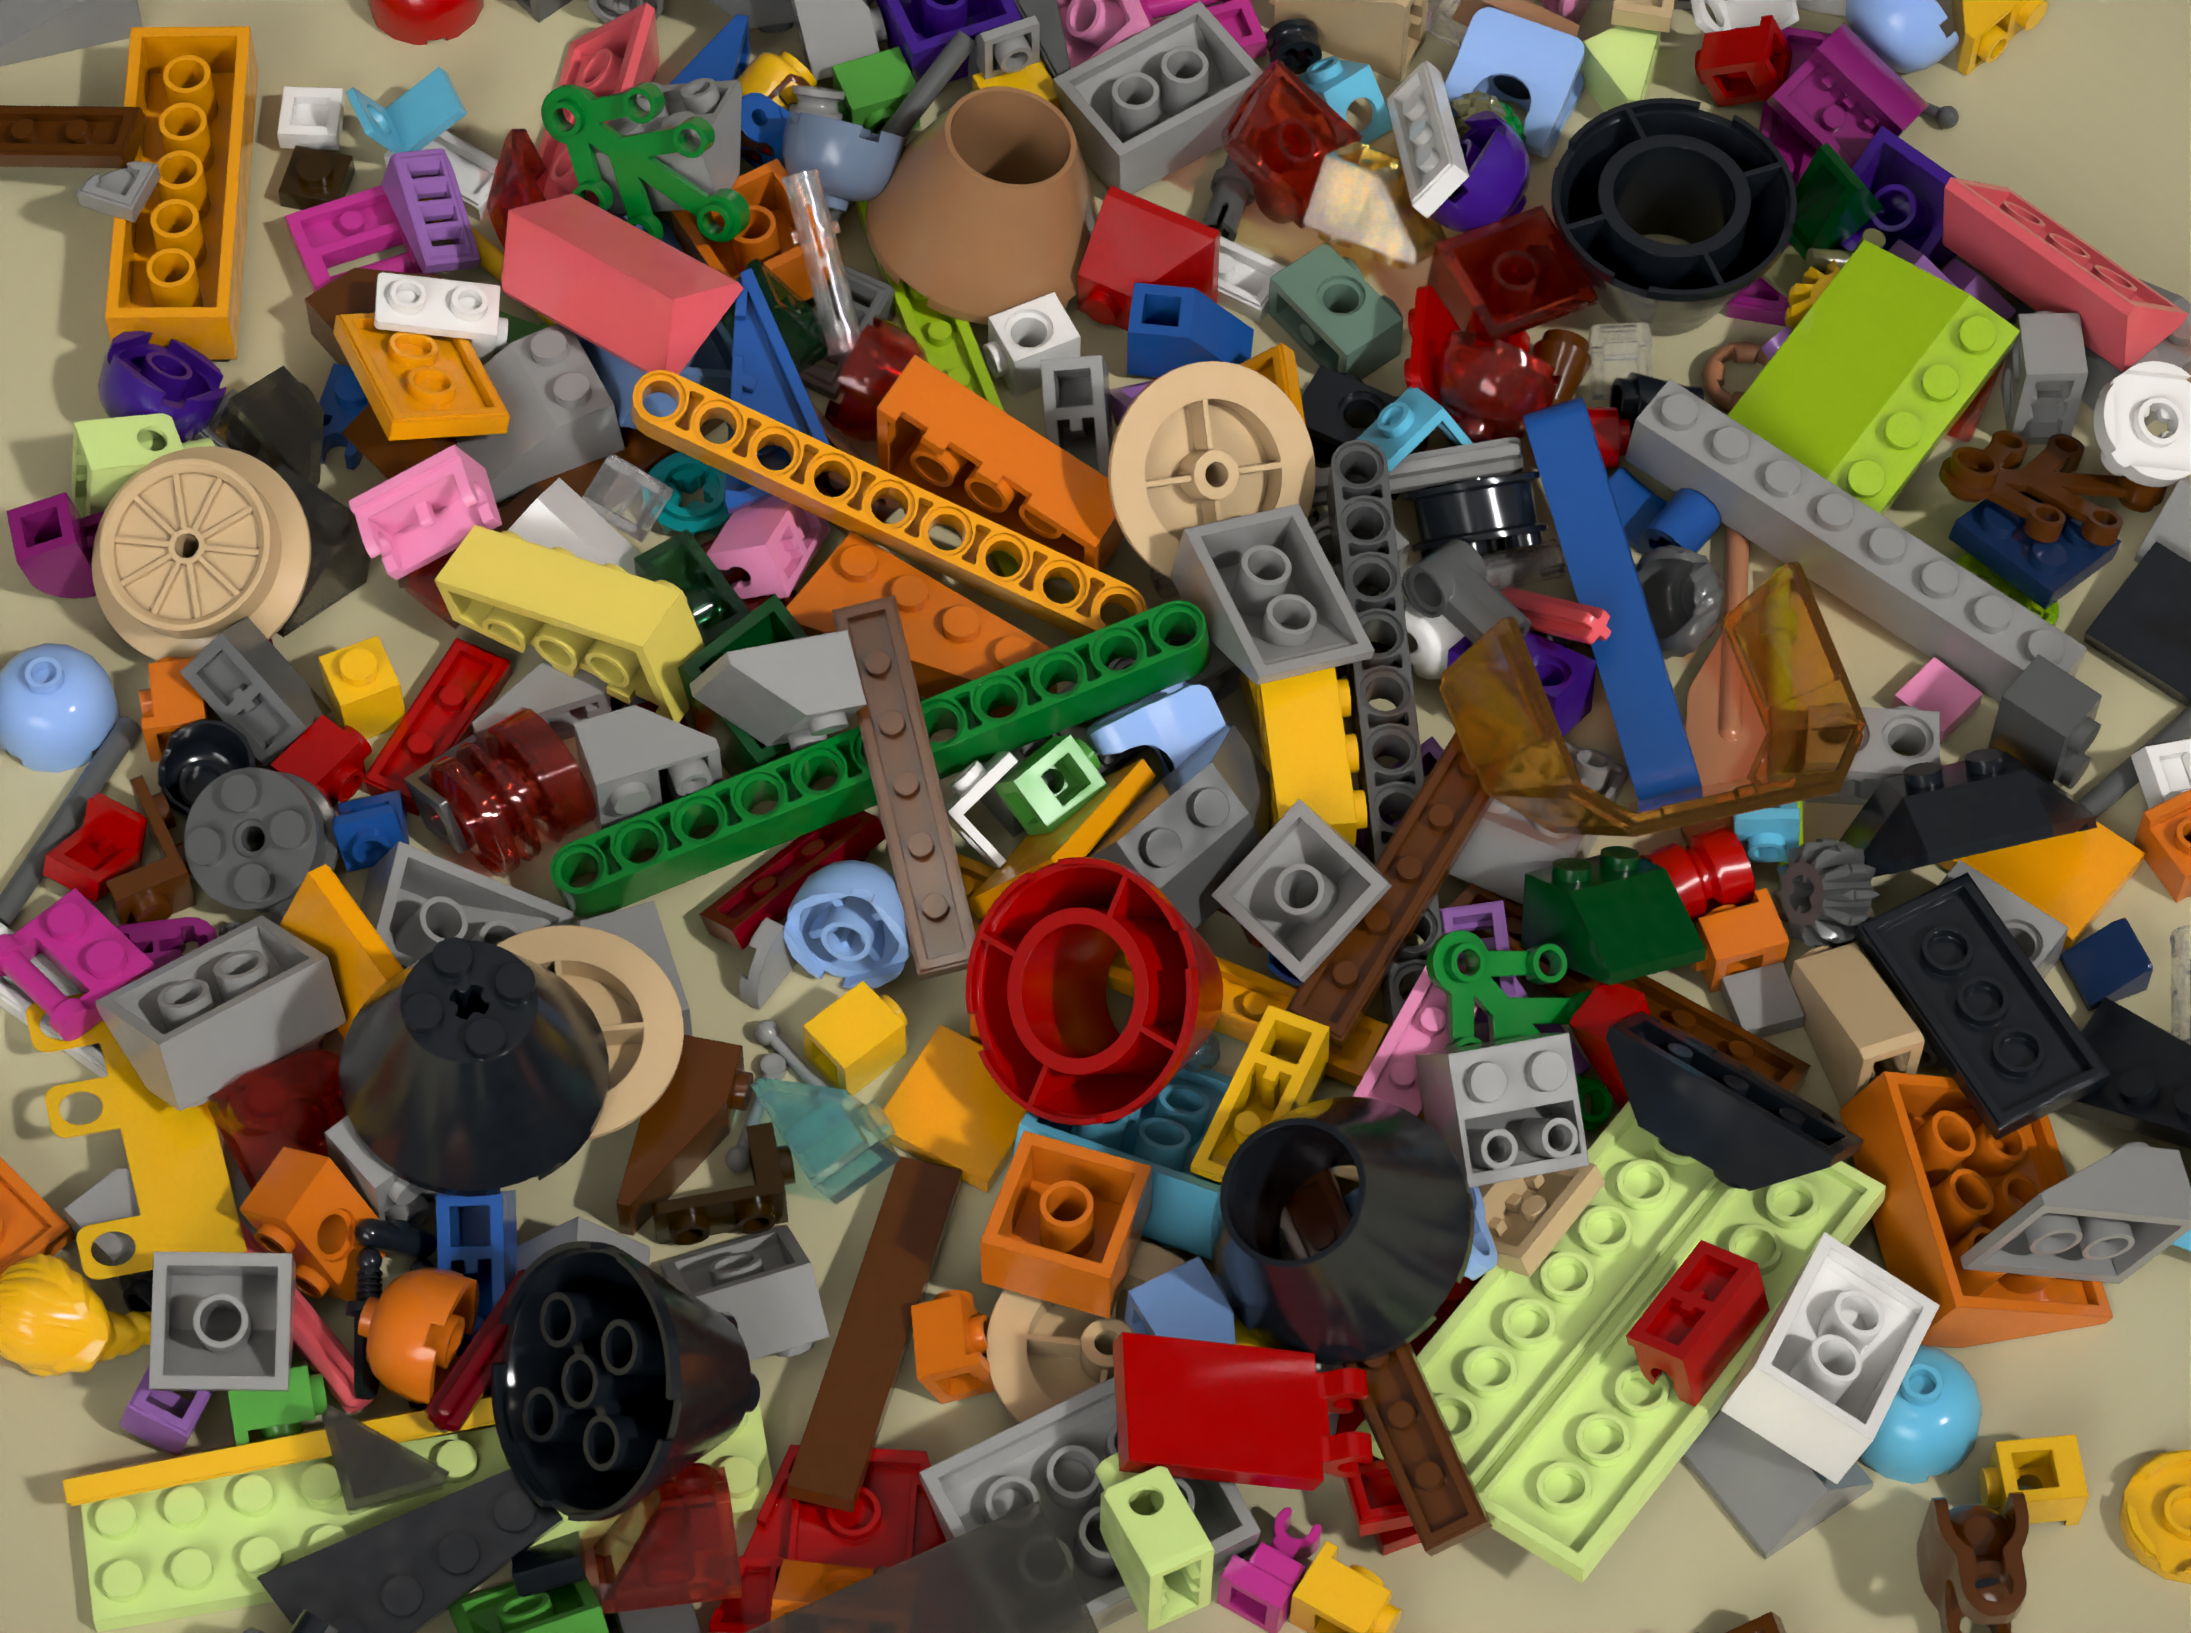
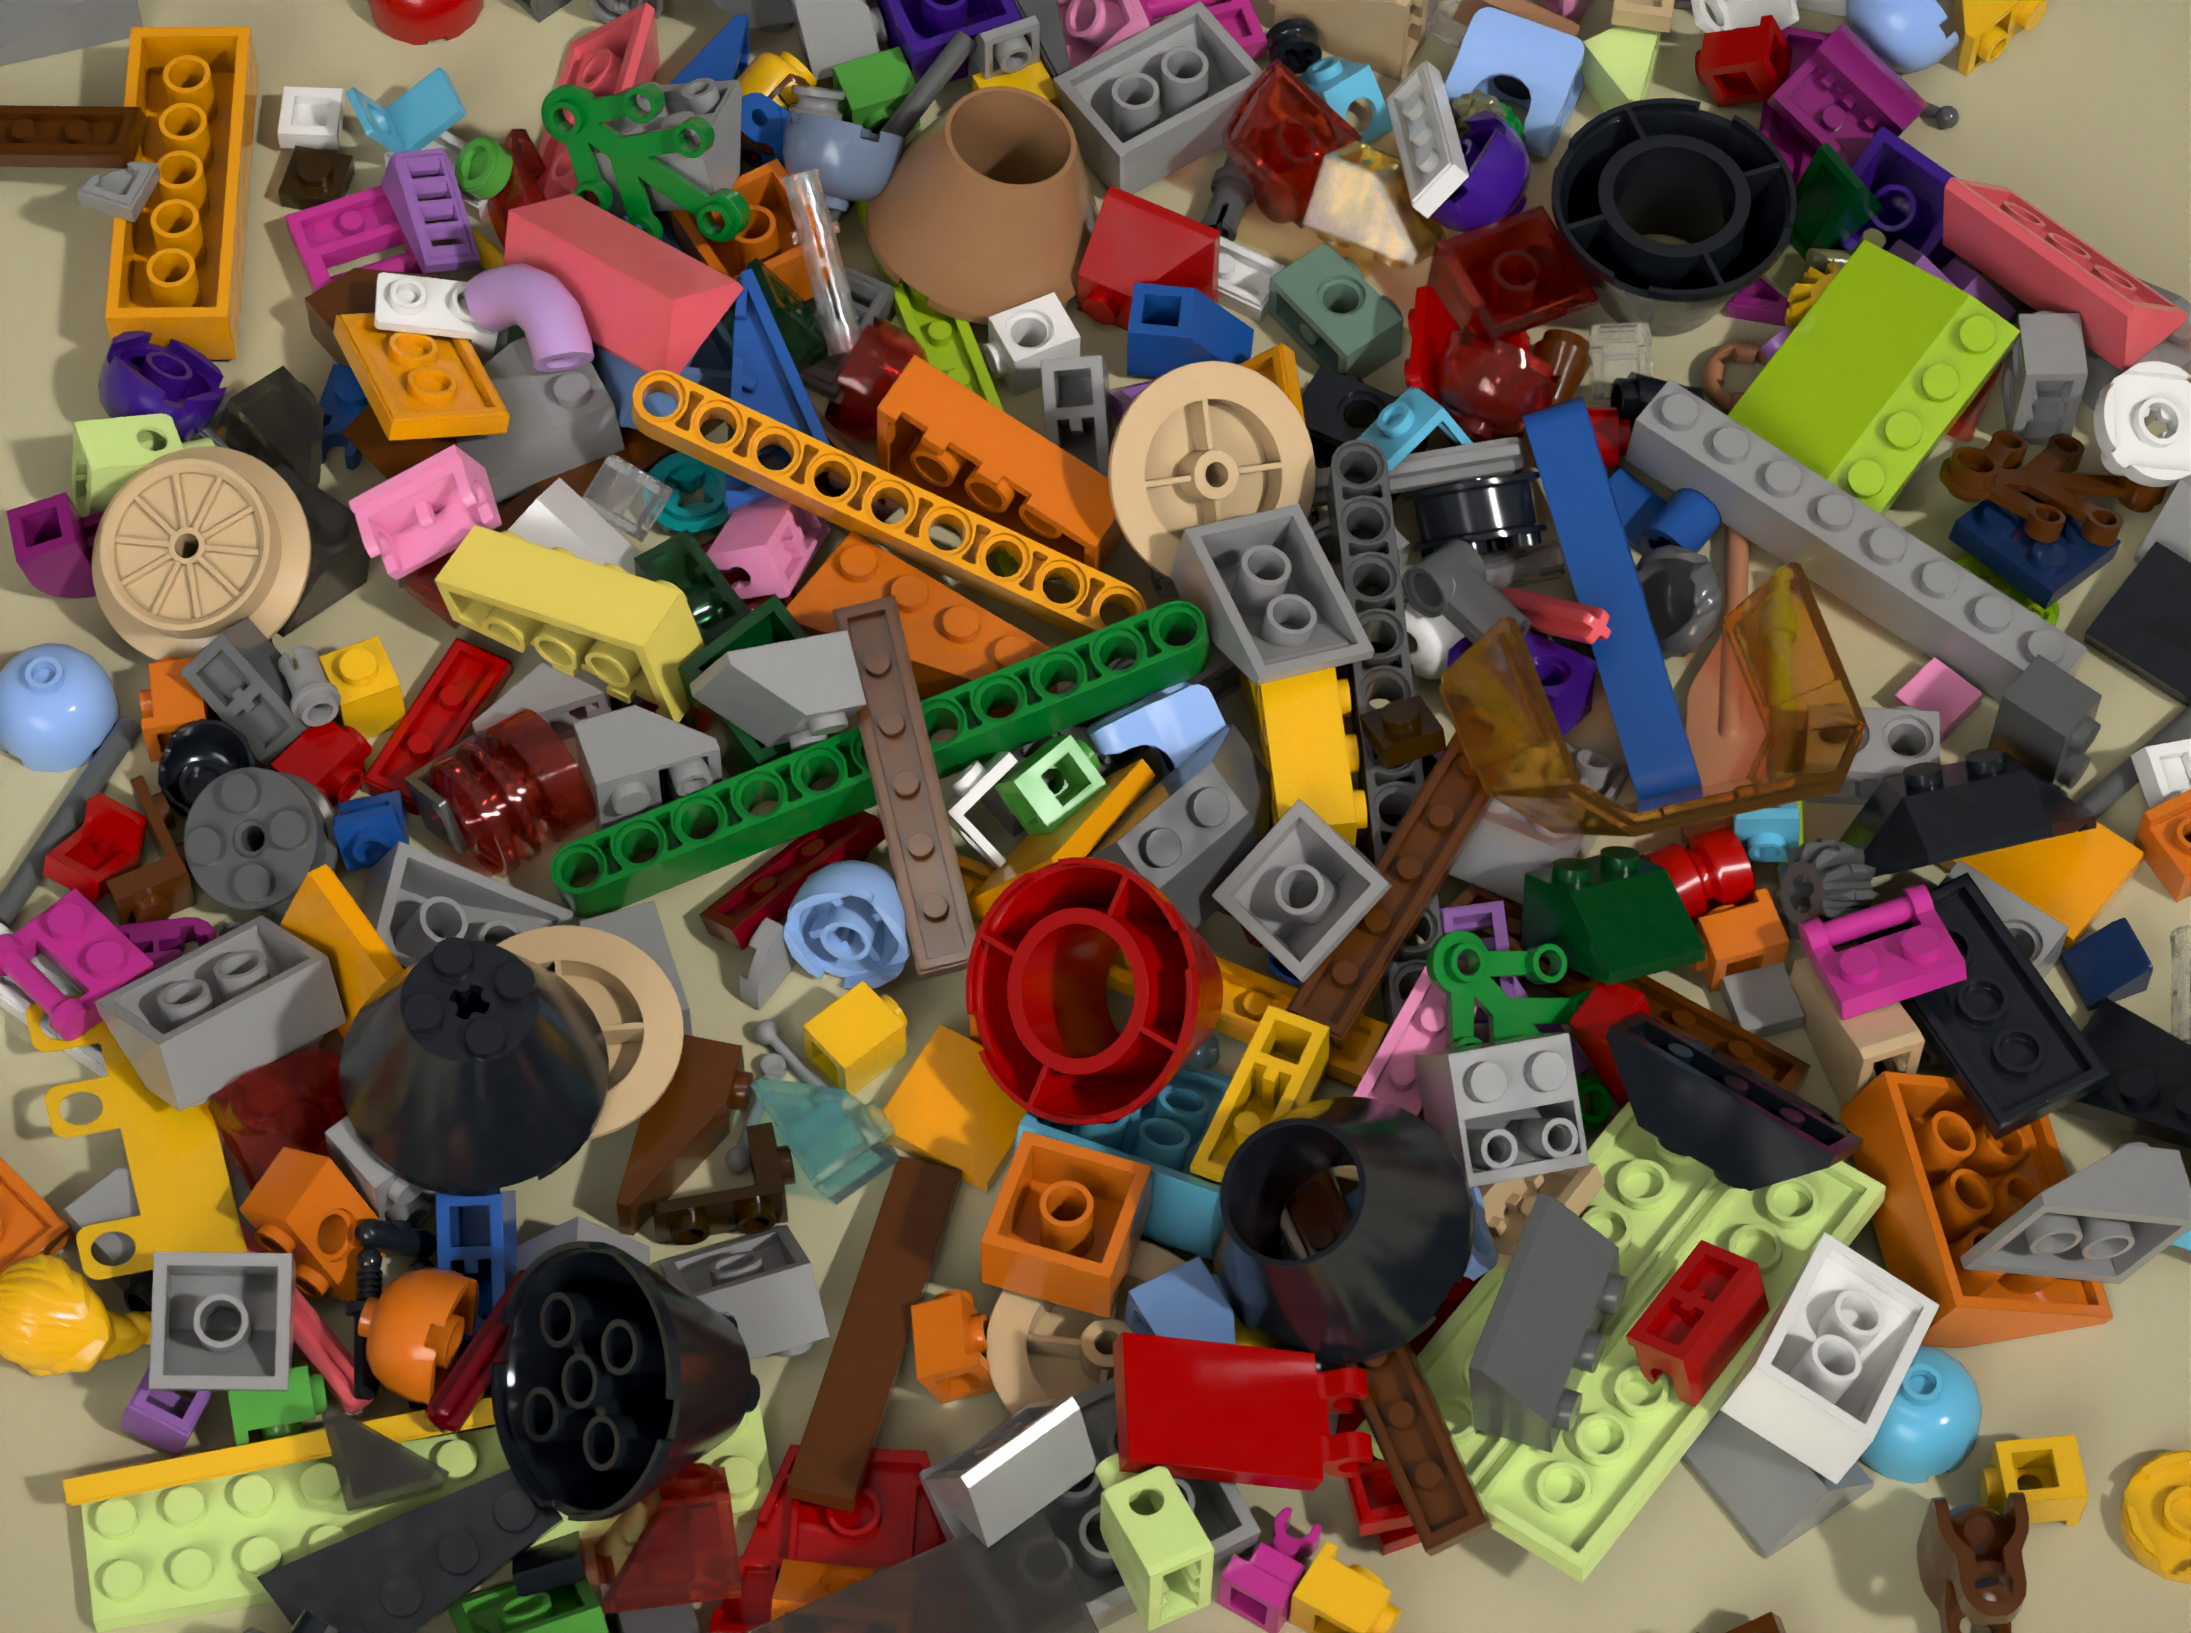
none -> light grey pin [278,645,341,727]
none -> bright green tile [455,136,513,200]
none -> lavender cylinder [465,263,594,372]
none -> light grey slope [923,1396,1097,1548]
none -> dark brown plate [1360,695,1447,769]
none -> dark grey slope [1468,1192,1628,1453]
none -> dark pink plate [1798,883,1967,1020]

